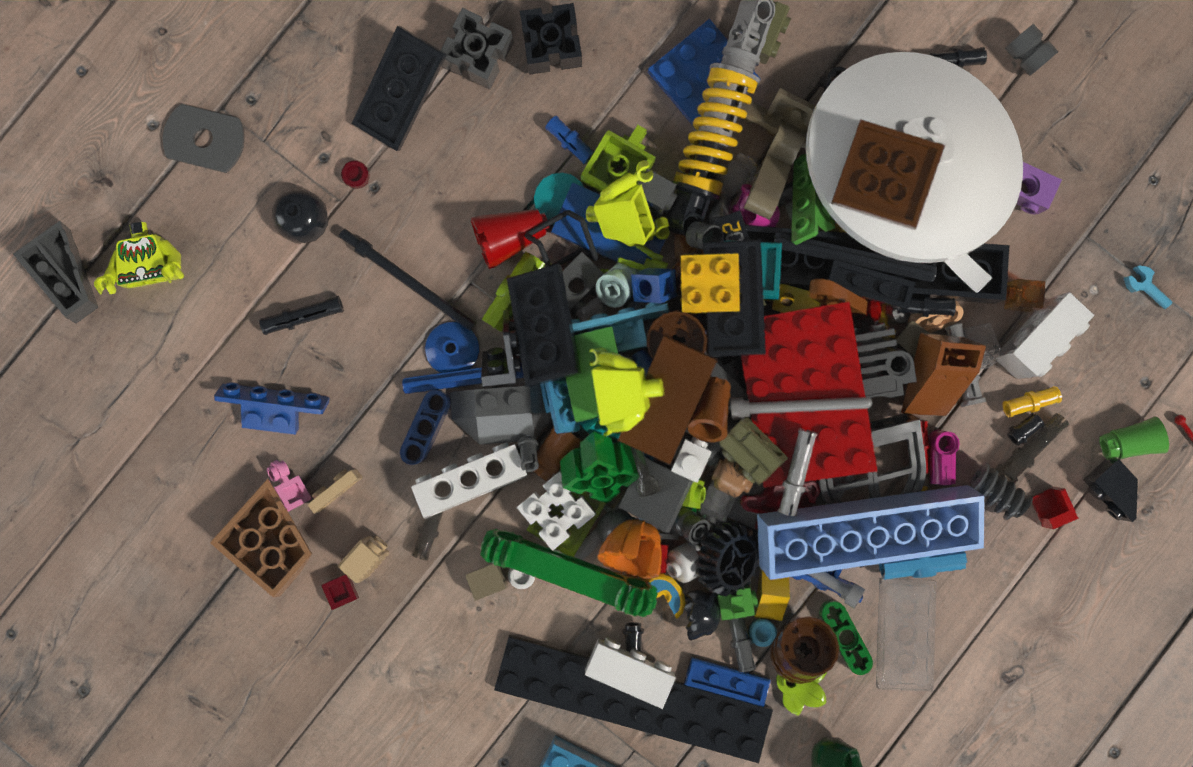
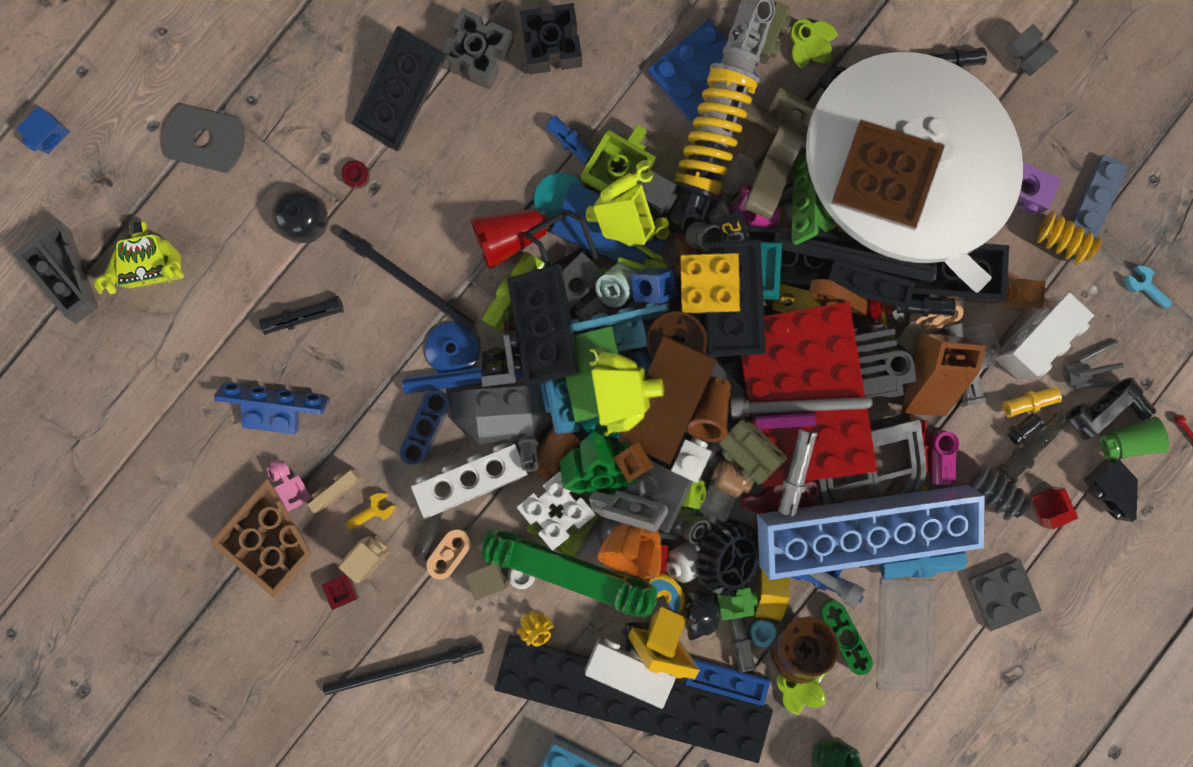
none -> blue brick [16,106,71,154]
none -> black bar [323,642,484,696]
none -> yellow bar [345,493,396,530]
none -> light nougat plate [427,529,471,580]
none -> yellow gear [517,611,554,646]
none -> light grey hinge [589,491,668,532]
none -> dark orange plate [614,442,654,482]
none -> yellow plate [628,627,700,679]
none -> yellow slope [646,607,687,658]
none -> magenta tile [756,412,816,429]
none -> lime plate [790,19,838,69]
none -> dark grey plate [967,559,1042,631]
none -> yellow piece [1036,211,1102,265]
none -> dark grey plant [1062,340,1124,389]
none -> black beam [1065,377,1156,440]
none -> sand blue plate [1071,155,1129,238]

